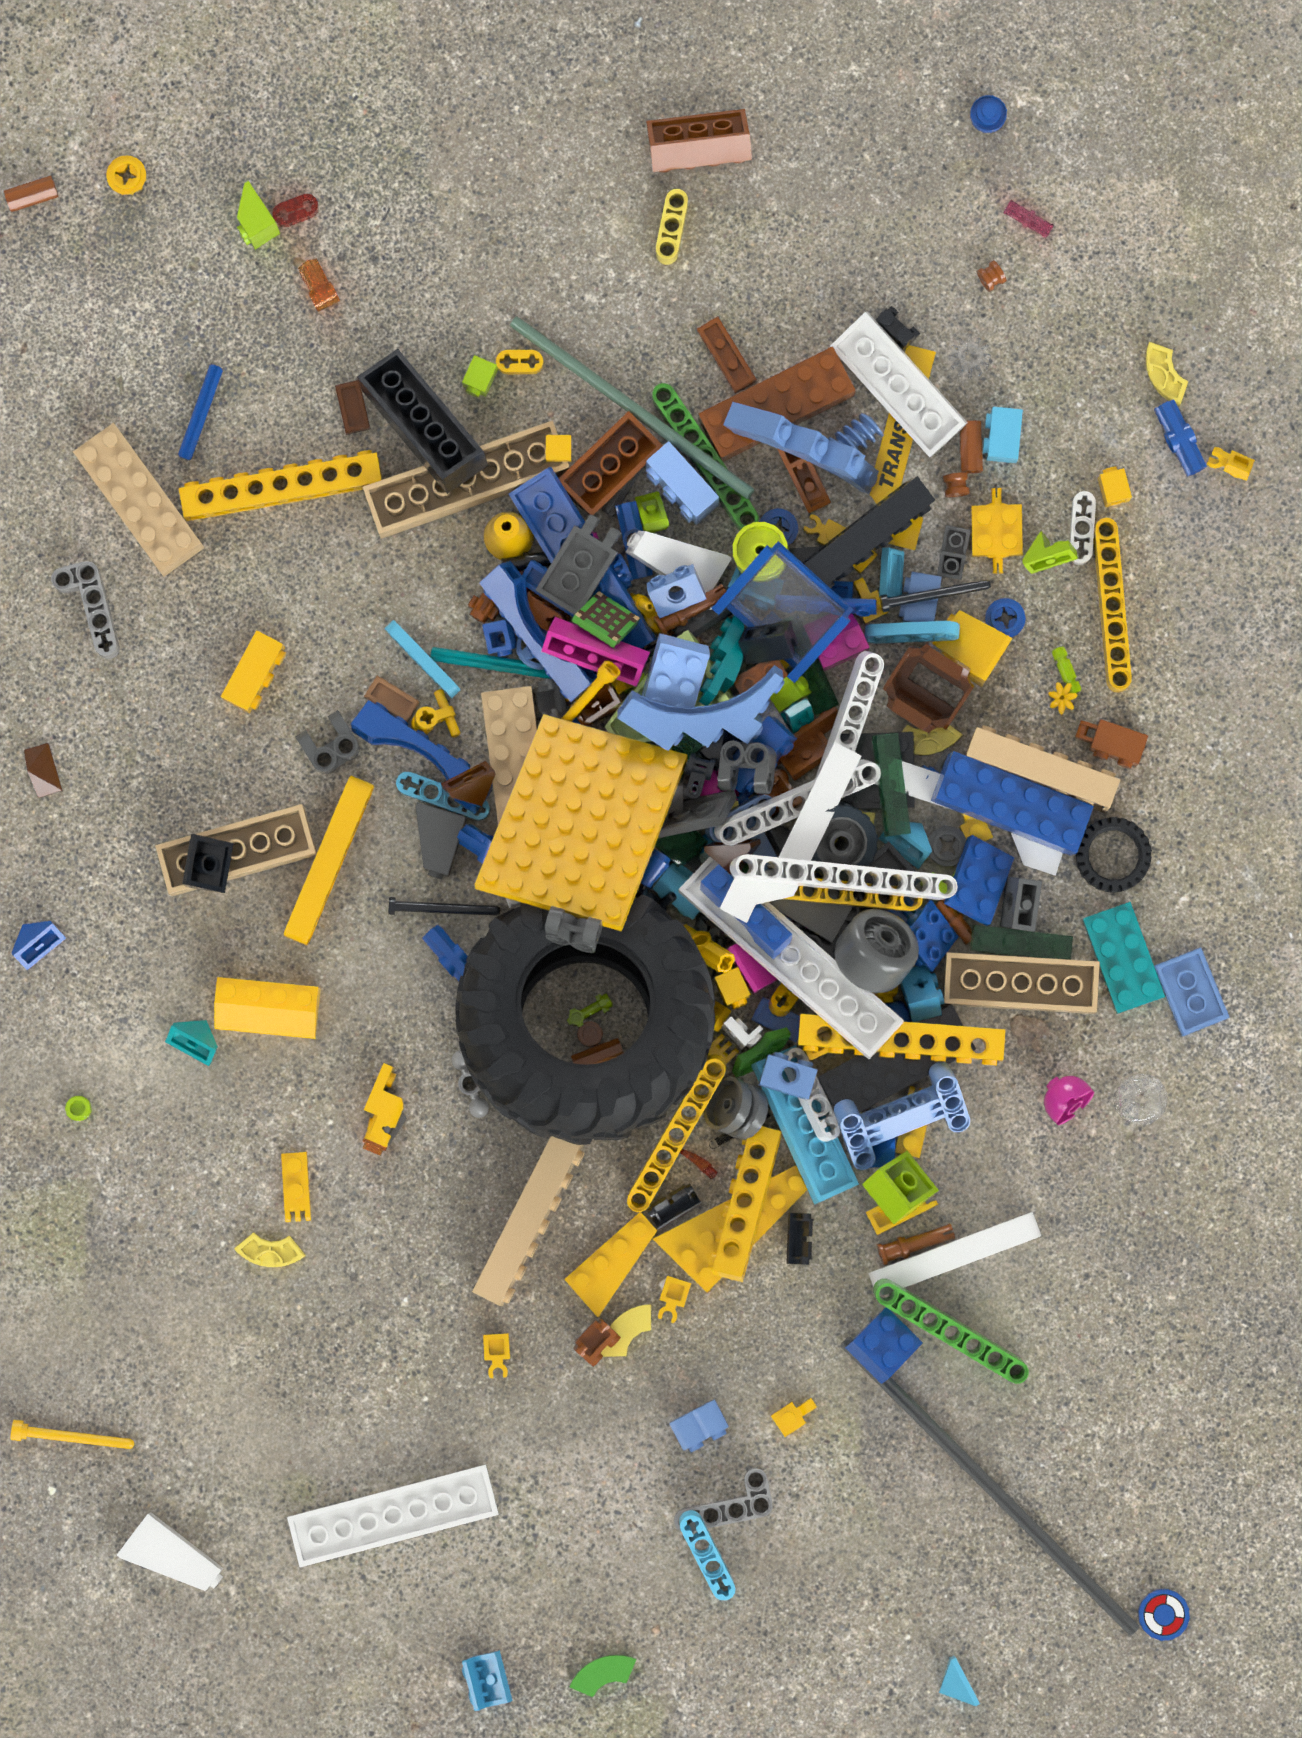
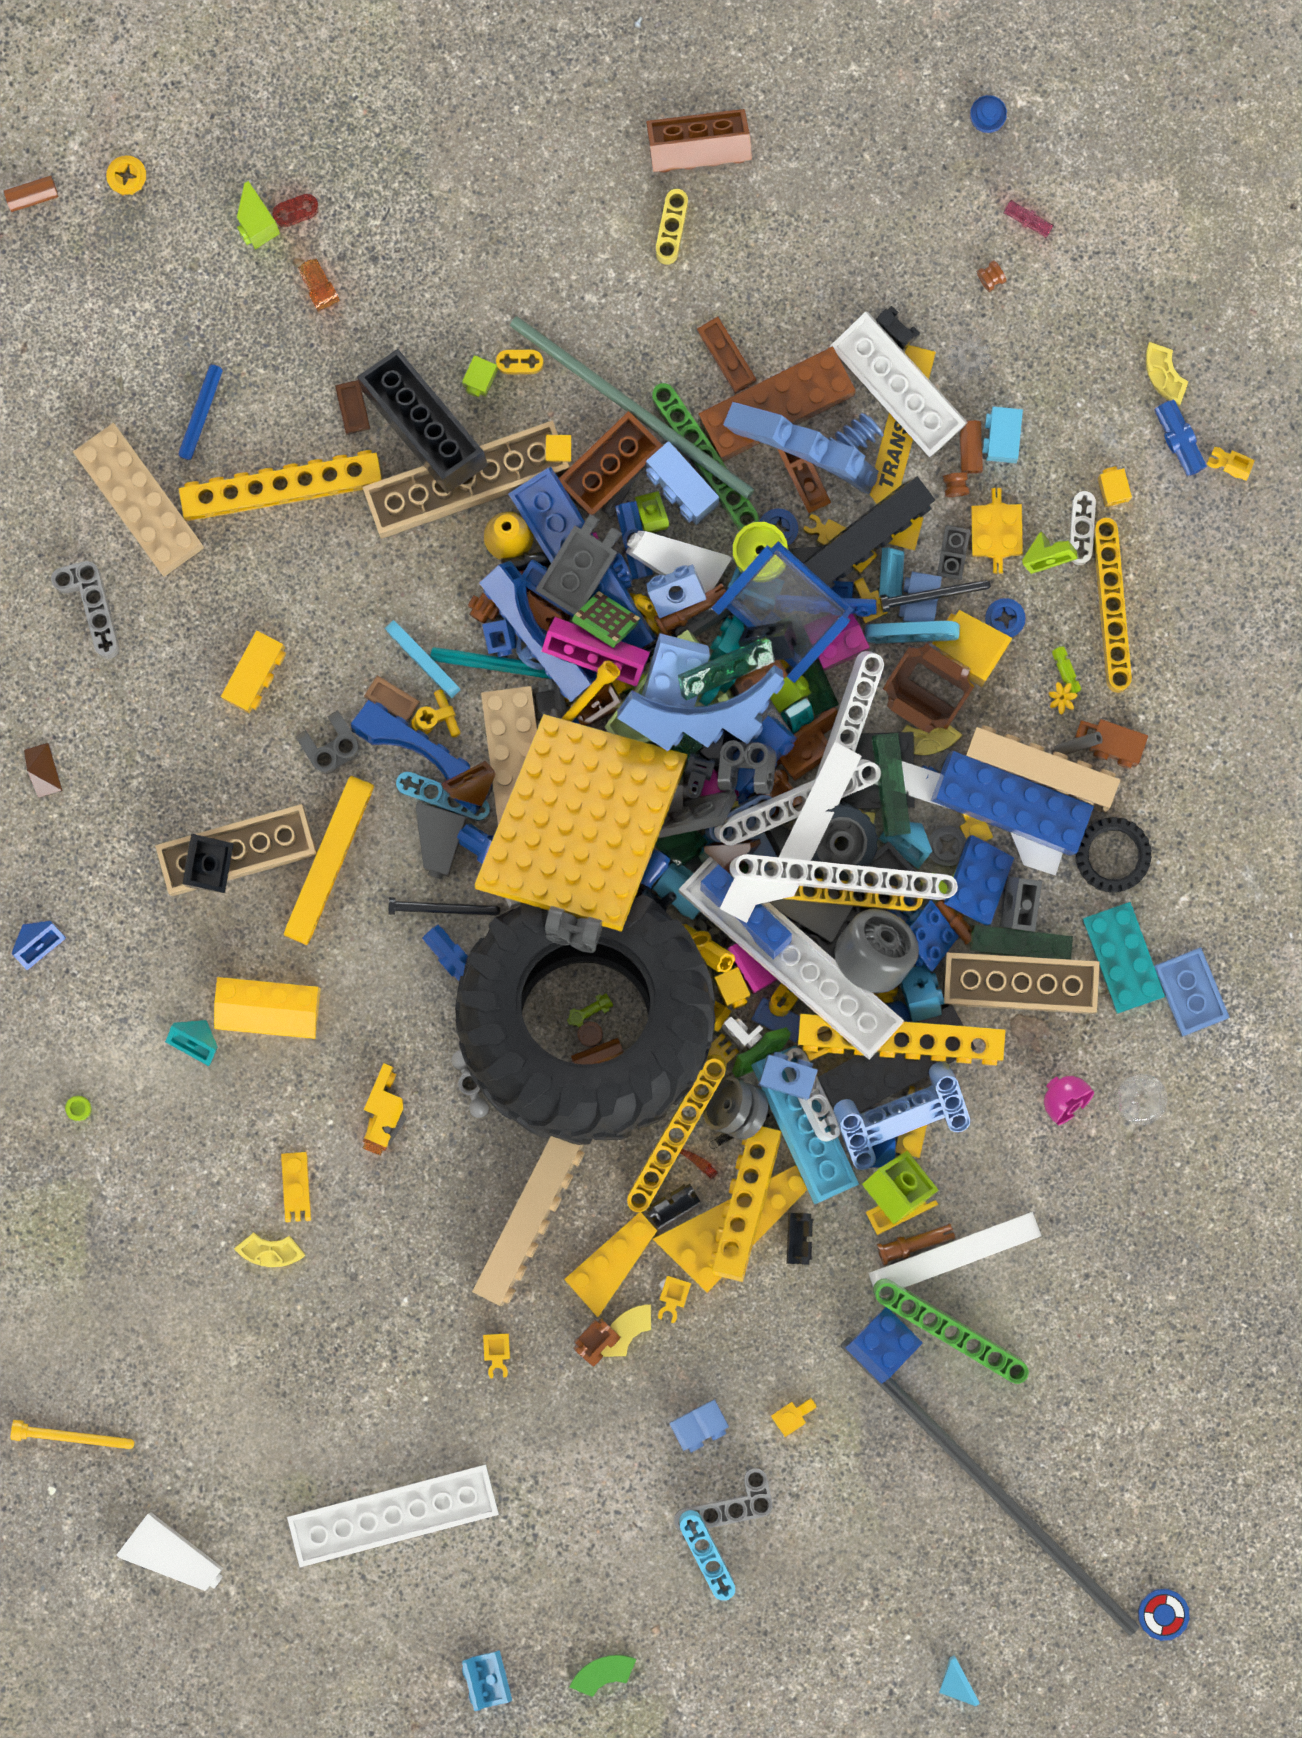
none -> clear green plate [678,637,774,701]
none -> dark grey piece [1055,731,1103,755]

